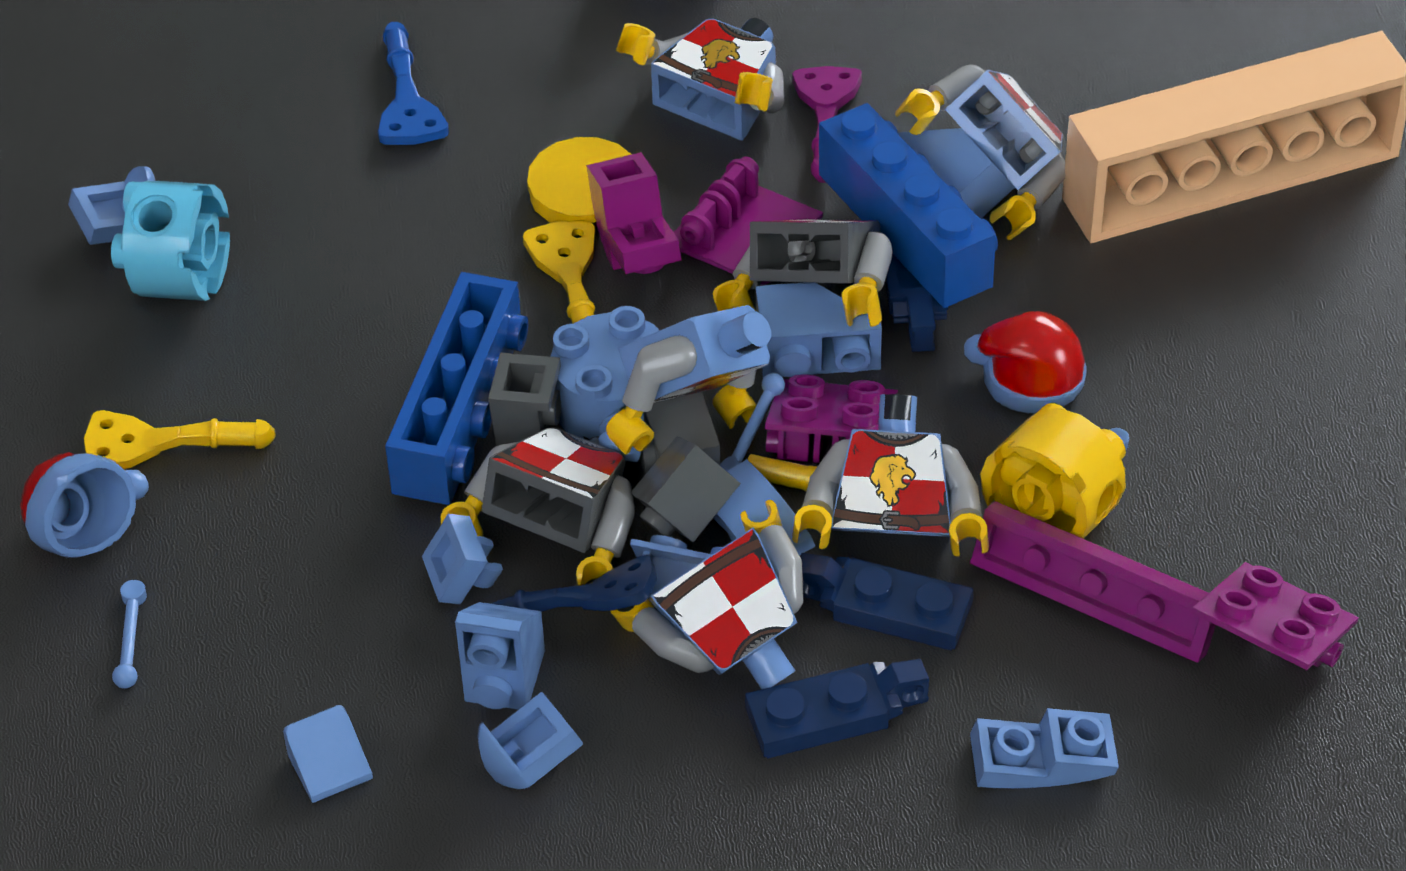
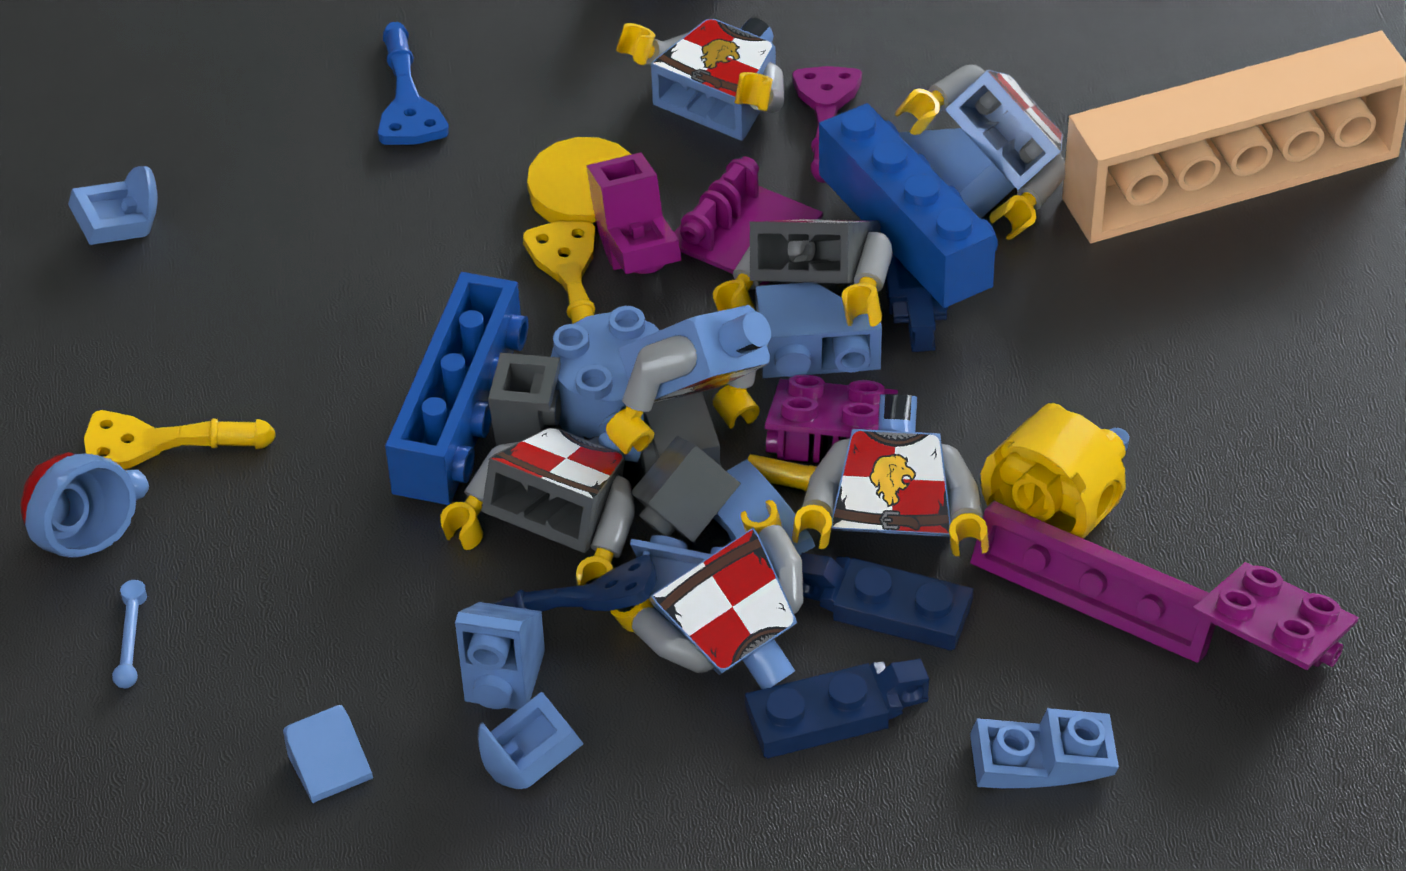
medium azure brick [111,180,230,301] -> none
medium blue tile [422,514,503,604] -> none
medium blue hinge [720,373,785,471] -> none
red piece [964,311,1087,414] -> none

